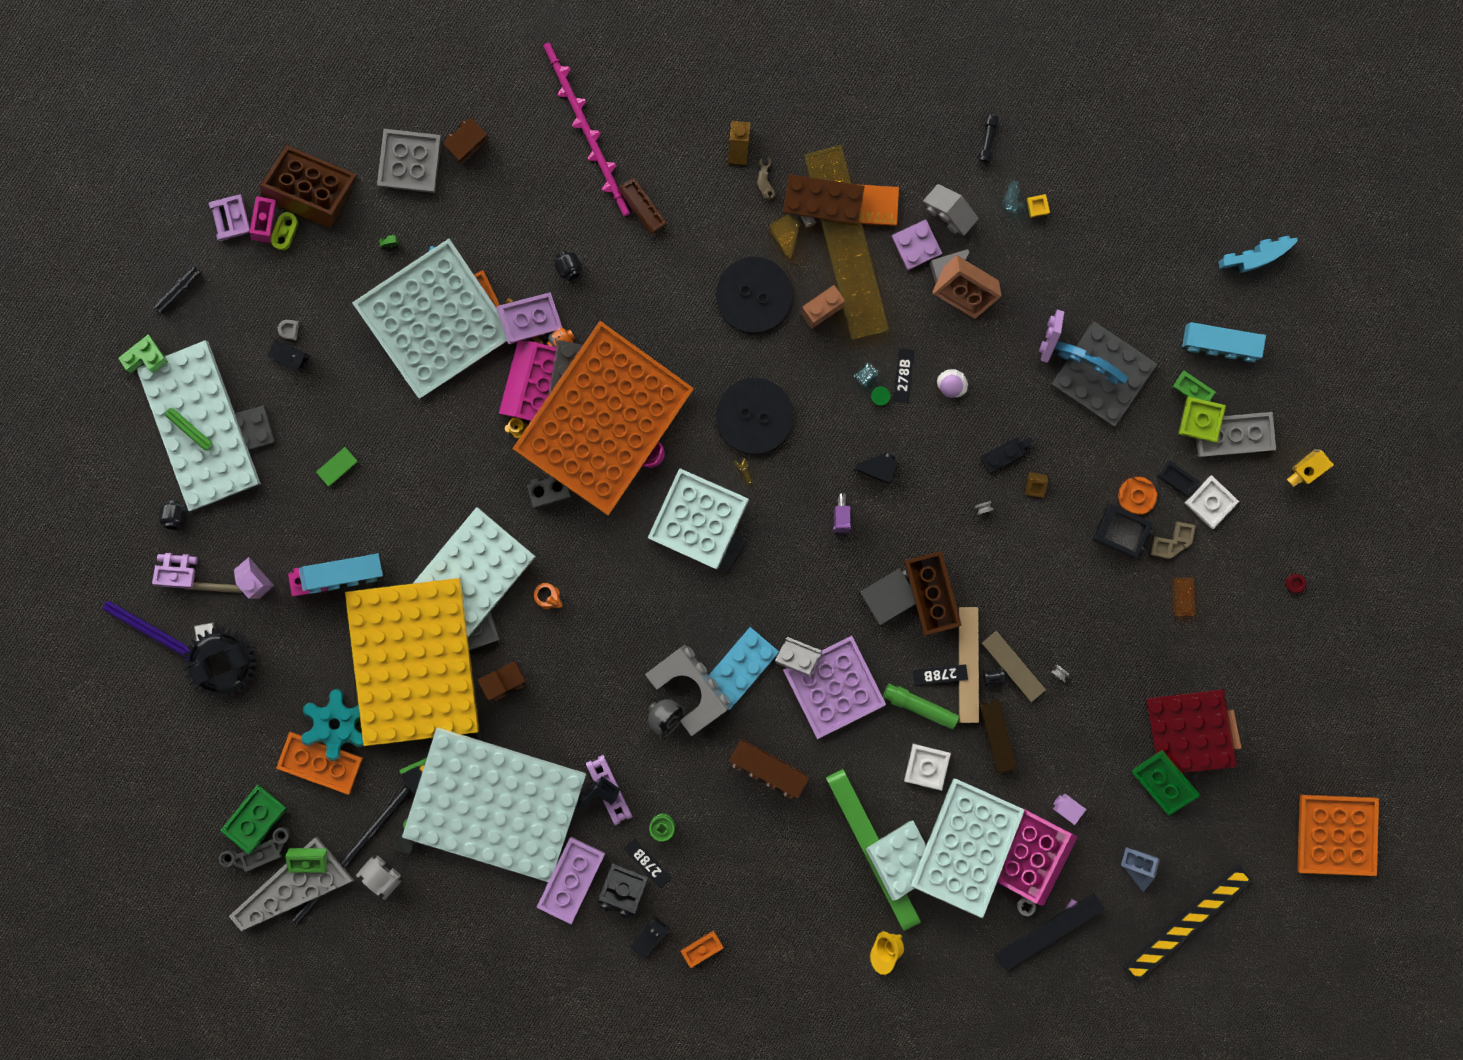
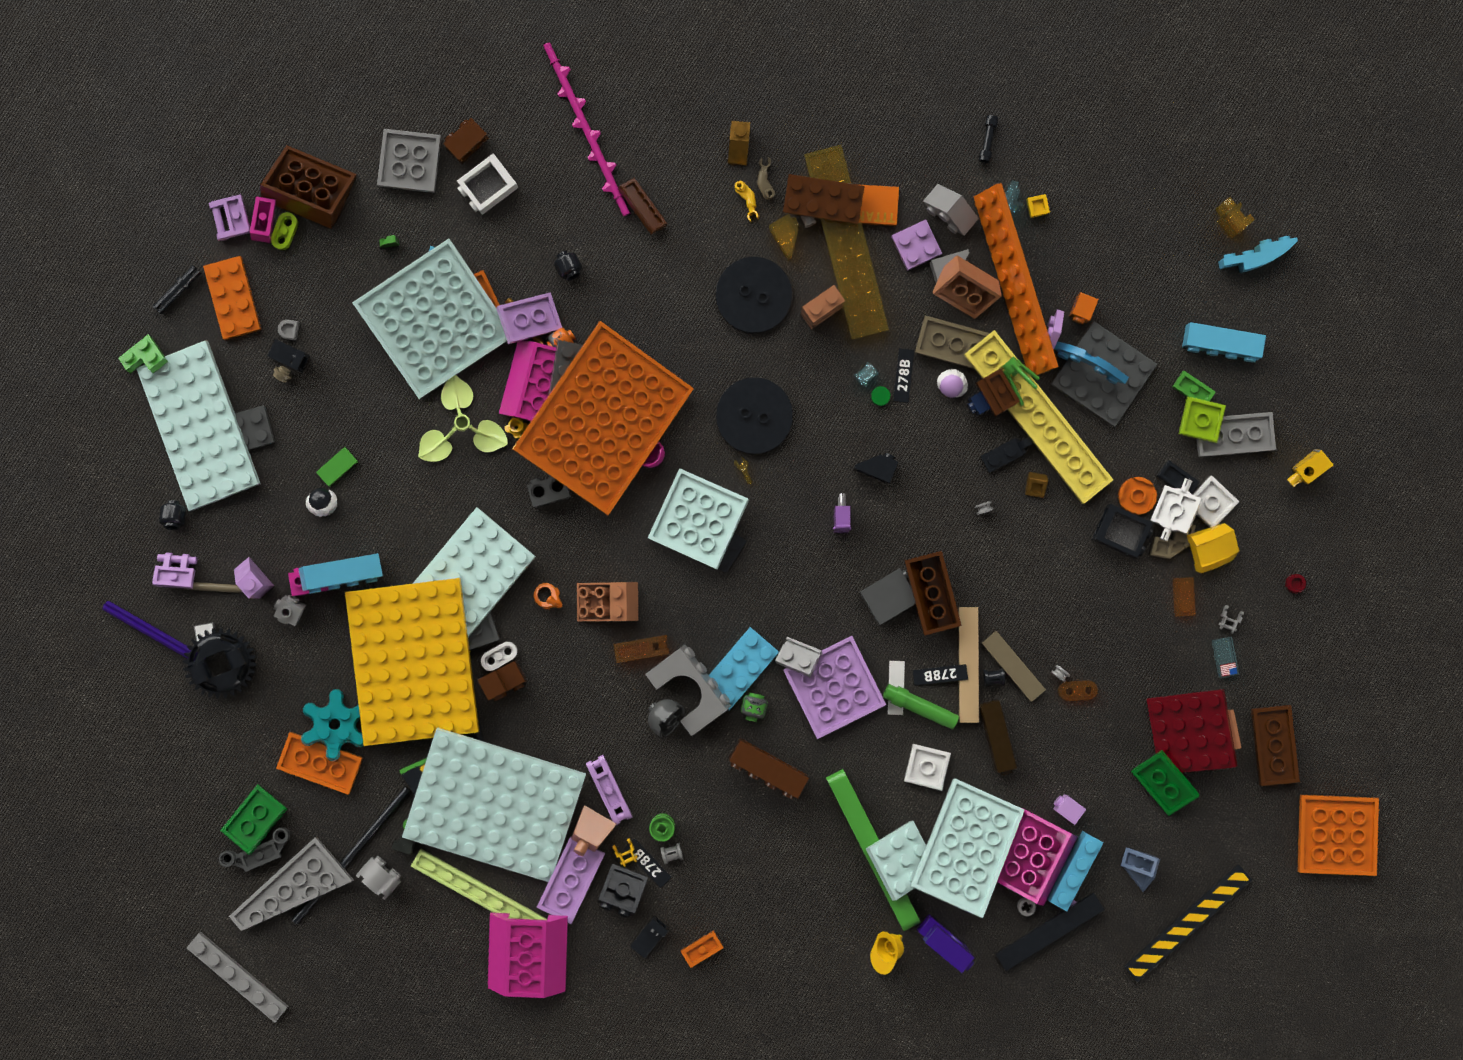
bright green axle [165,408,213,451] -> none
bright green slope [285,848,327,873] -> none
black bracket [576,776,620,812] -> none
none -> light grey plate [187,932,289,1023]
none -> orange plate [203,256,262,340]
none -> dark tan plate [273,366,292,383]
none -> light grey brick [273,595,306,626]
none -> hair [306,488,337,517]
none -> yellowish green tile [411,849,547,920]
none -> yellowish green plant [418,375,508,462]
none -> window [457,153,518,215]
none -> white plate [481,642,518,671]
none -> dark pink slope [488,913,568,998]
none -> nougat torso [571,805,616,856]
none -> nougat slope [577,582,638,621]
none -> yellow piece [612,838,638,867]
none -> clear orange plate [613,635,670,663]
none -> light grey bush [660,843,683,864]
none -> yellow arm [734,181,759,222]
none -> head [741,693,768,722]
none -> white sticker [888,661,905,715]
none -> dark tan plate [915,315,990,370]
none -> dark purple arch [917,914,974,973]
none -> light yellow plate [964,330,1113,504]
none -> dark blue brick [967,392,990,416]
none -> orange plate [974,183,1058,377]
none -> reddish brown plate [976,369,1020,416]
none -> bright green plant [1002,357,1040,406]
none -> medium azure brick [1047,831,1103,911]
none -> clear orange plate [1058,680,1098,701]
none -> orange brick [1069,292,1099,324]
none -> white plate [1151,478,1202,541]
none -> yellow slope [1186,523,1239,573]
none -> clear light blue tile [1212,637,1239,678]
none -> clear yellow hips [1215,197,1255,239]
none -> light grey piece [1219,605,1244,634]
none -> reddish brown plate [1251,705,1300,786]

